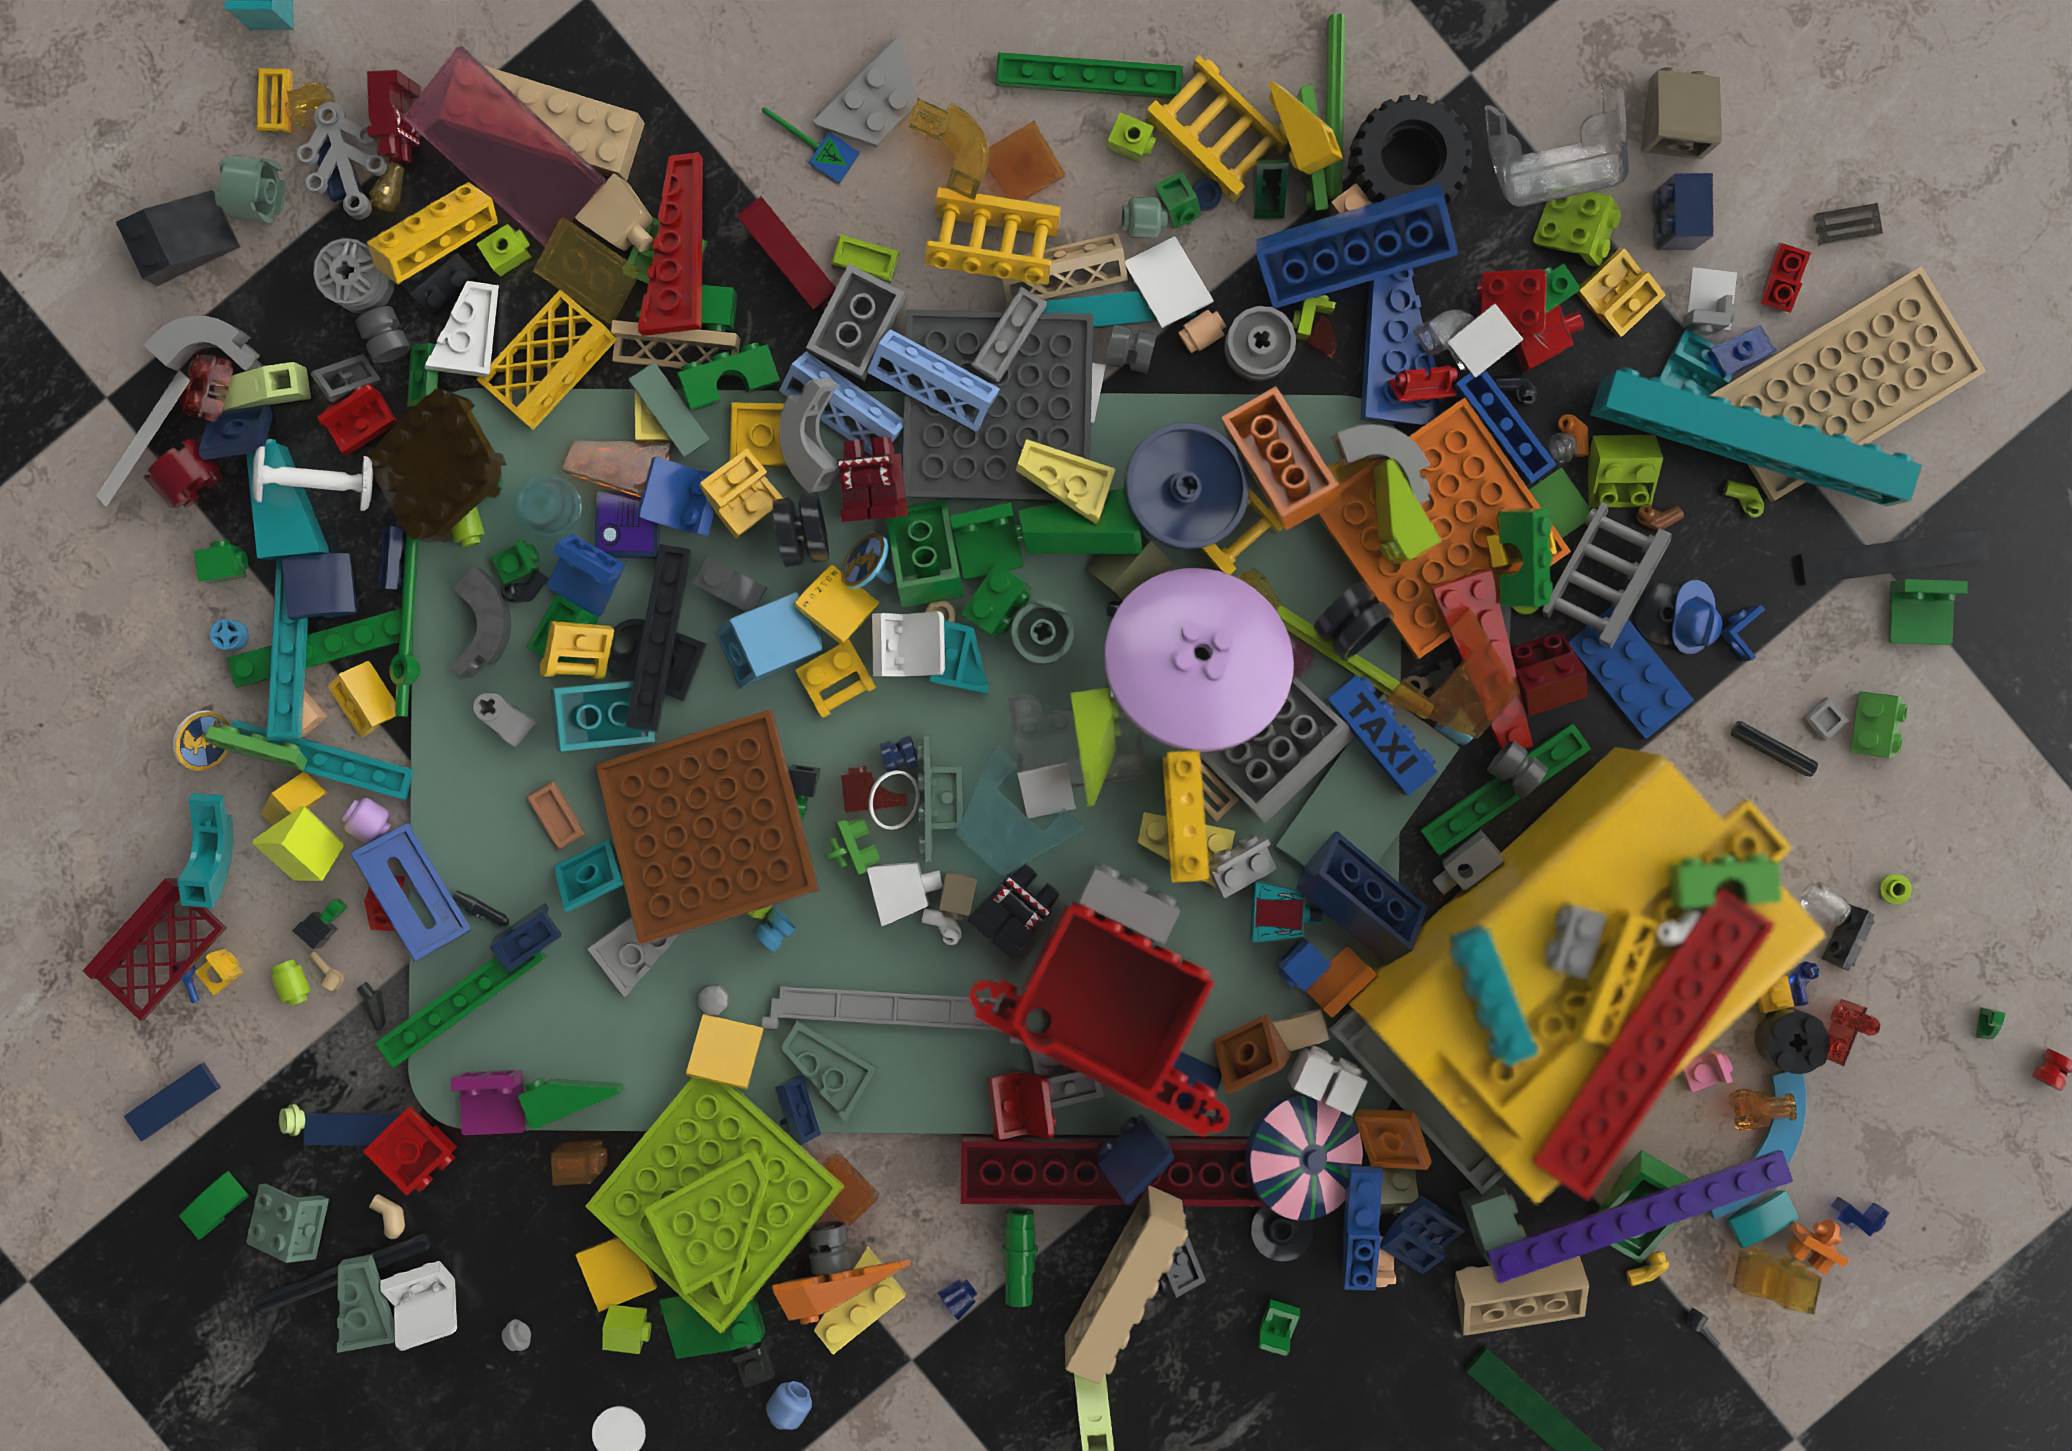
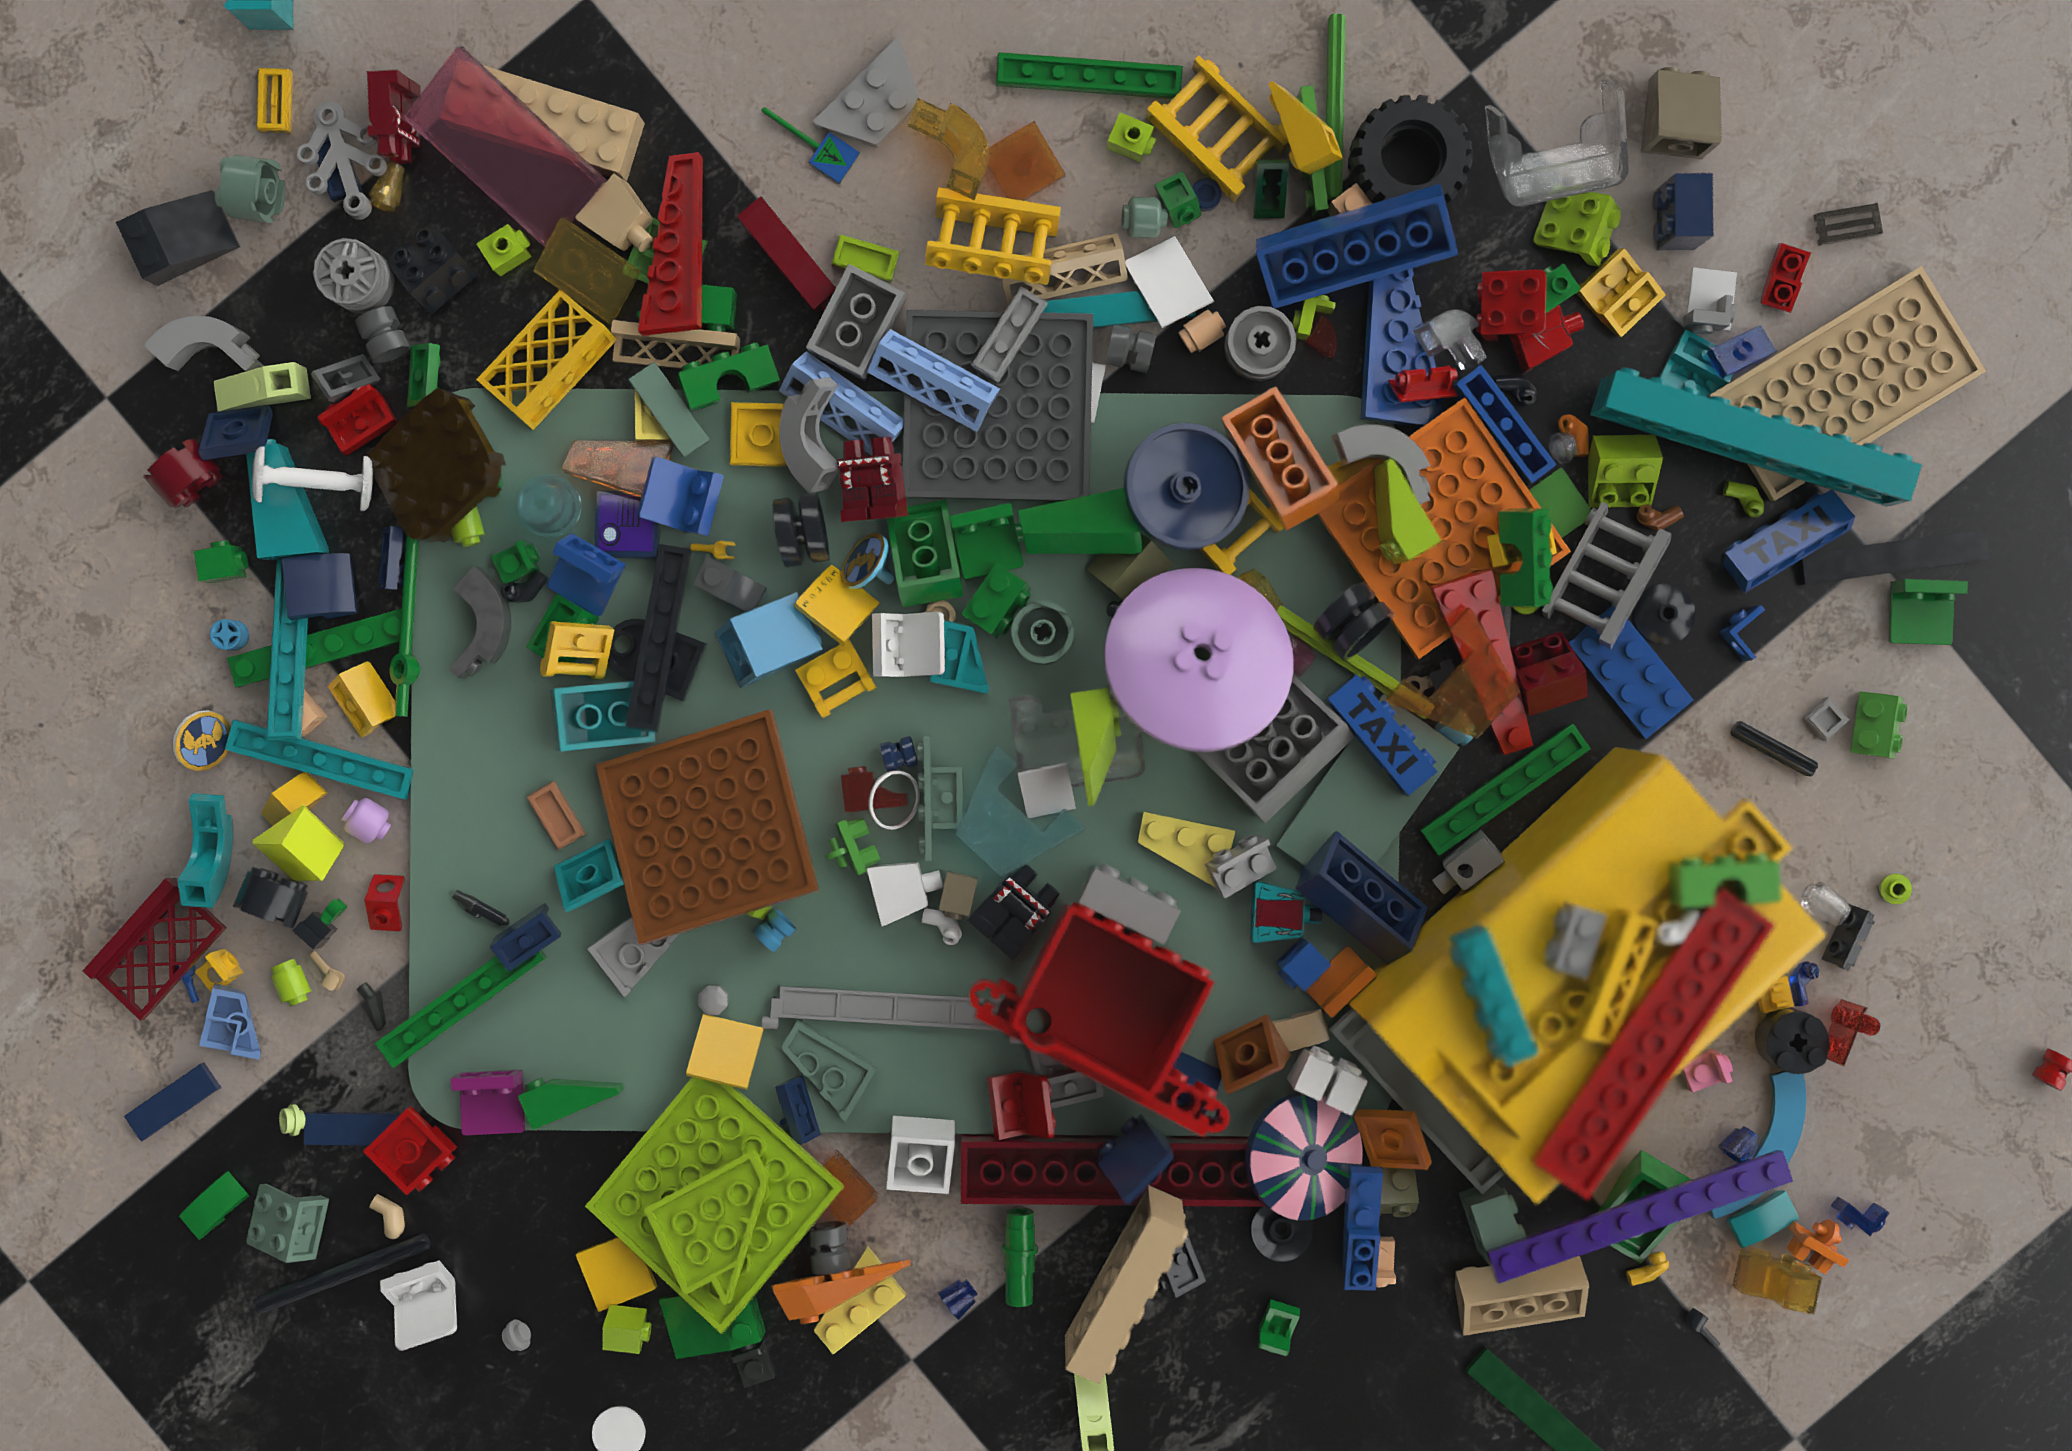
white sticker [96,371,190,507] -> none
clear red hinge [180,355,233,422] -> none
bright green plate [205,725,307,771] -> none
clear yellow bracket [285,82,335,129] -> none
sand green wing [337,1255,395,1353] -> none
blue piece [350,822,471,962] -> none
yellow brick [367,182,498,284] -> none
white wing [425,281,499,378] -> none
light grey piece [473,693,536,747] -> none
clear orange brick [551,1140,608,1185] -> none
yellow slope [699,448,783,539] -> none
medium blue head [766,1381,812,1430] -> none
black piece [789,764,821,819] -> none
light yellow wing [1016,439,1116,525] -> none
yellow fence [1162,750,1209,883] -> none
tan tile [1200,761,1239,822] -> none
dark blue slope [1380,1196,1466,1274] -> none
white sticker [1448,304,1523,378] -> none
dark grey wheel [1487,740,1548,799] -> none
blue piece [1672,580,1723,654] -> none
clear orange connector [1728,1089,1797,1131] -> none
green tile [1976,1007,2005,1039] -> none
none -> medium blue slope [199,983,261,1059]
none -> black brick [233,867,308,928]
none -> yellow hand [690,541,736,560]
none -> white brick [886,1116,955,1194]
none -> clear blue hat [1718,1126,1759,1163]
none -> blue brick [1723,489,1855,593]

